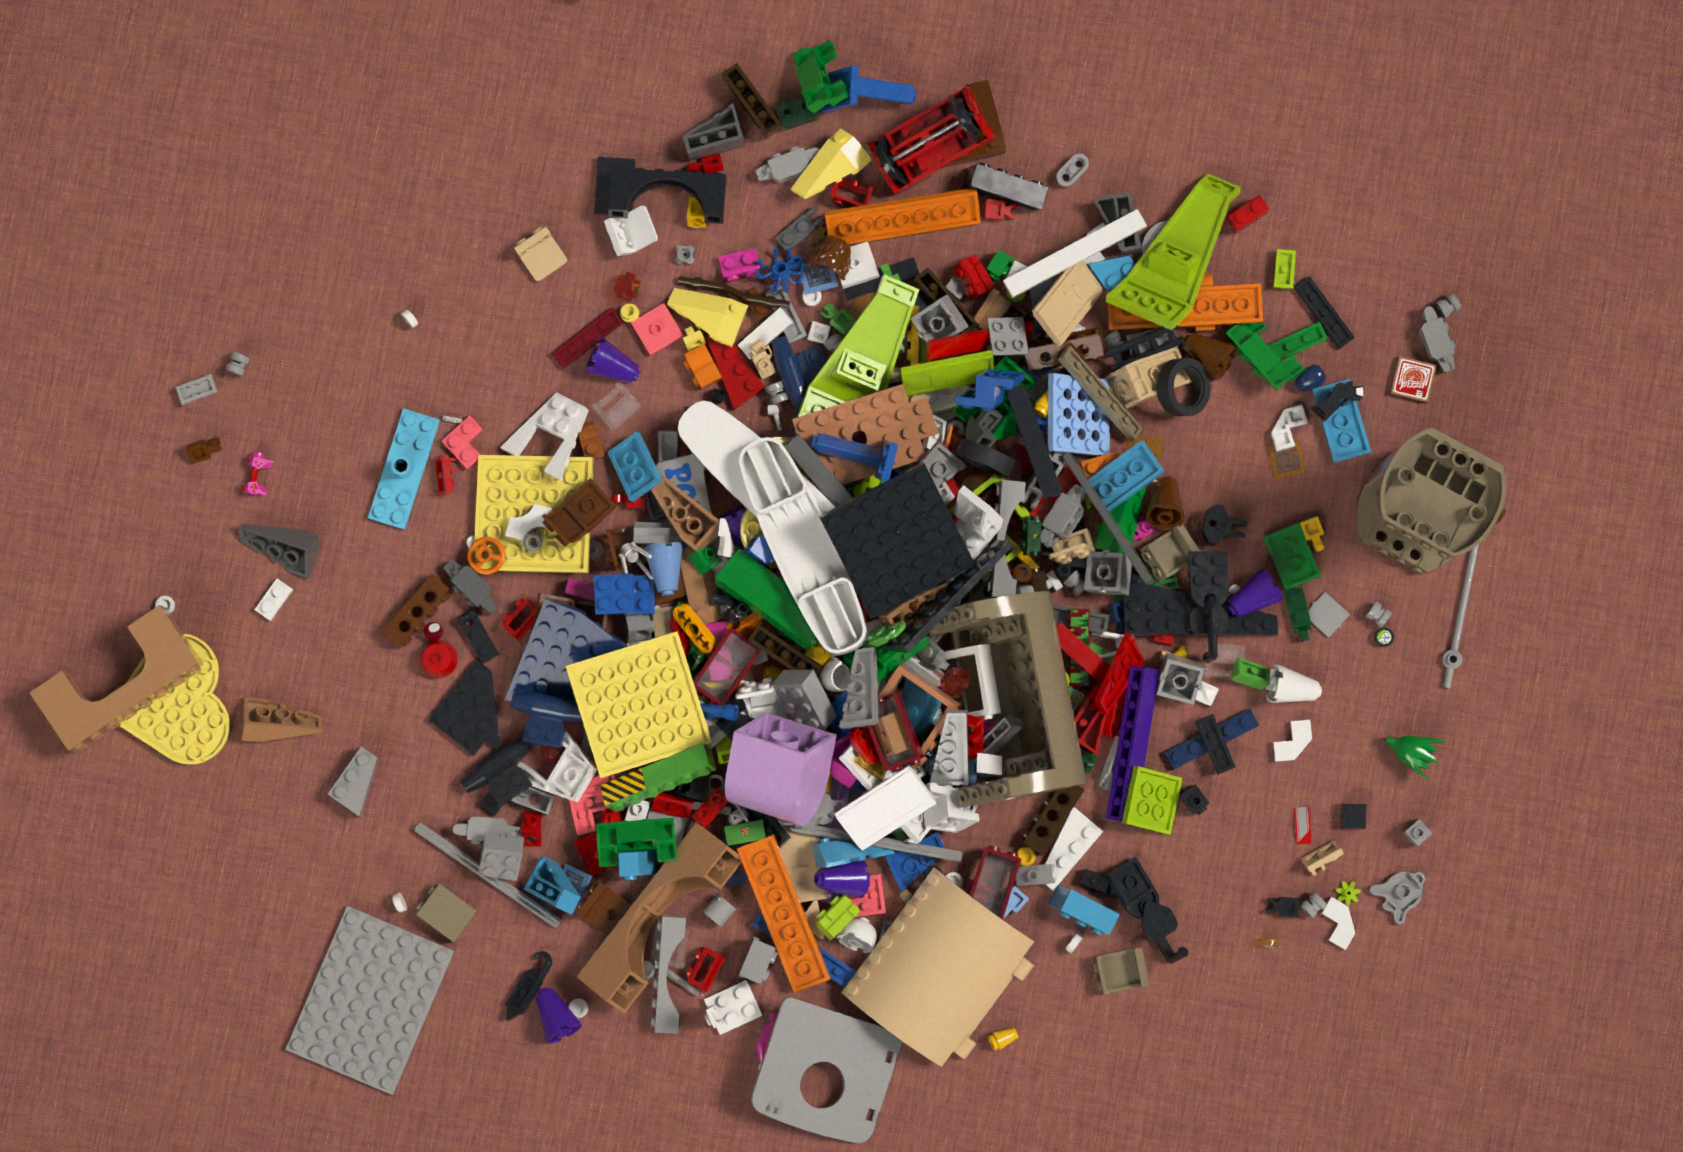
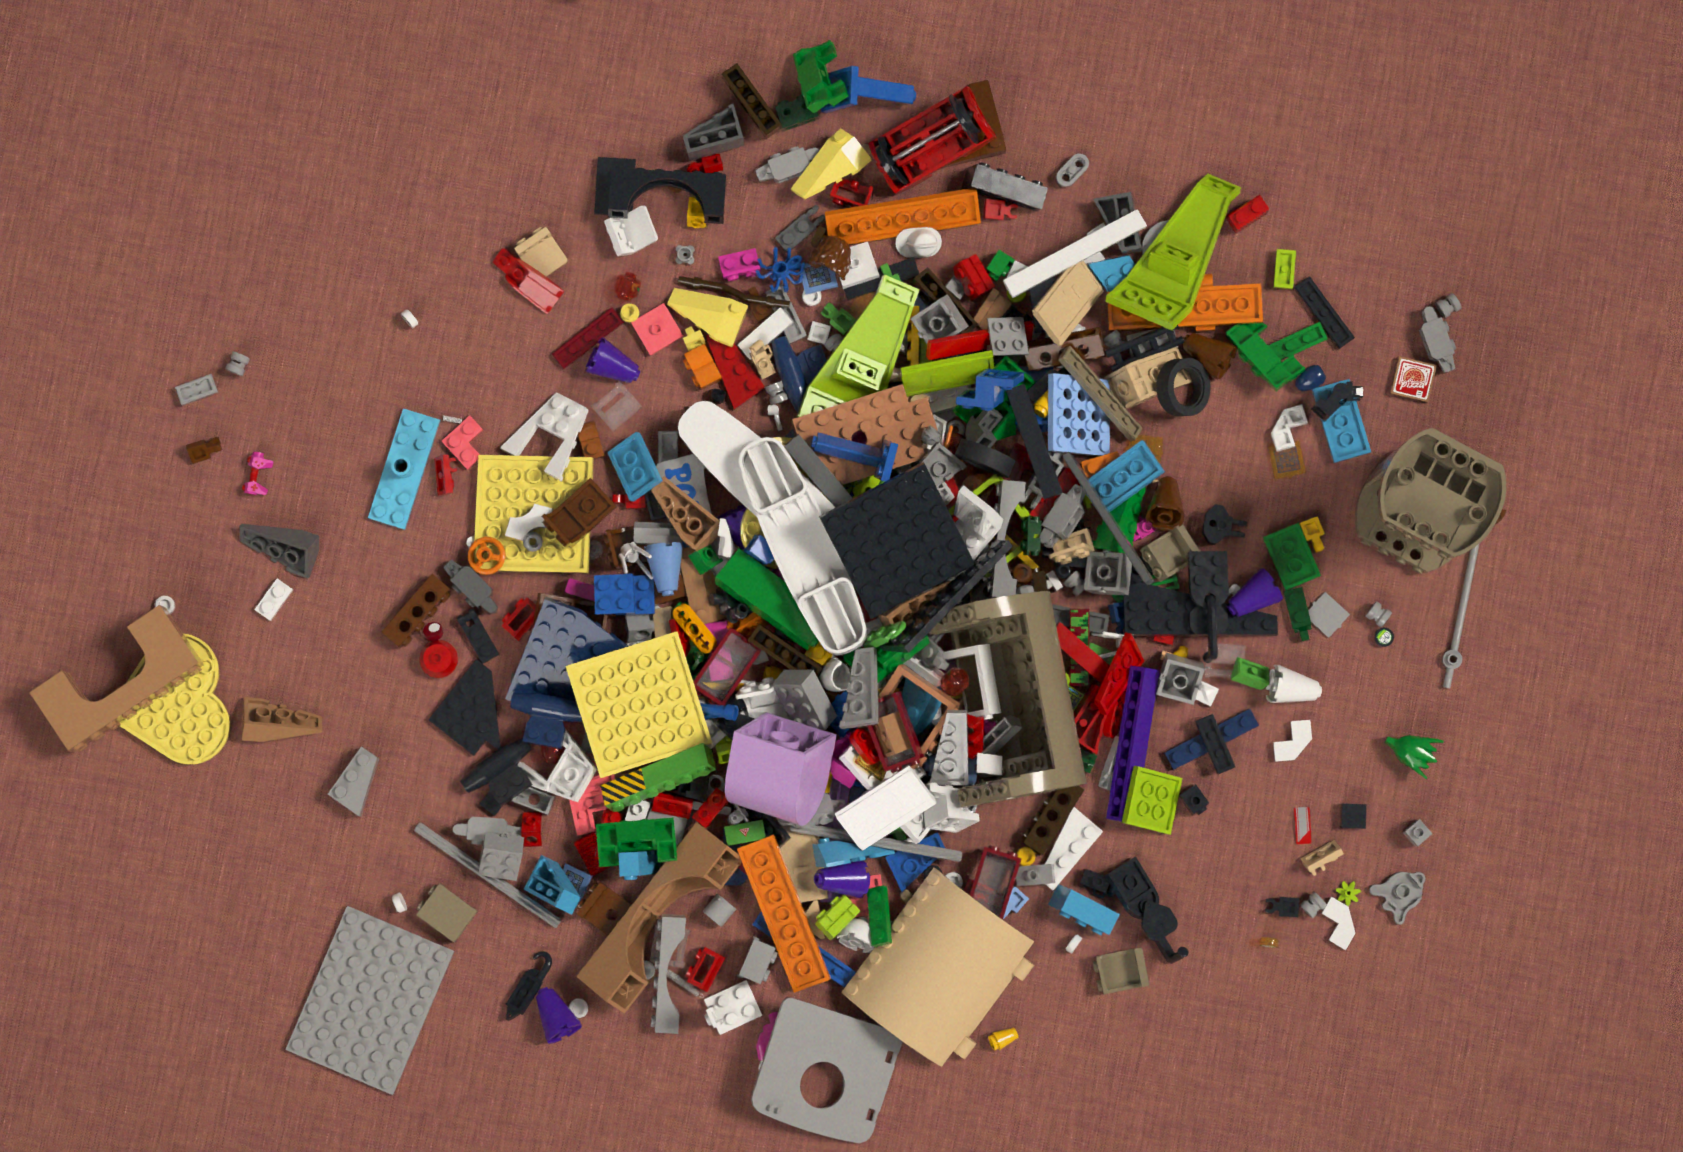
none -> piece [493,248,564,314]
none -> green plate [867,885,892,947]
none -> white piece [896,227,942,258]
none -> light grey plate [921,425,941,446]

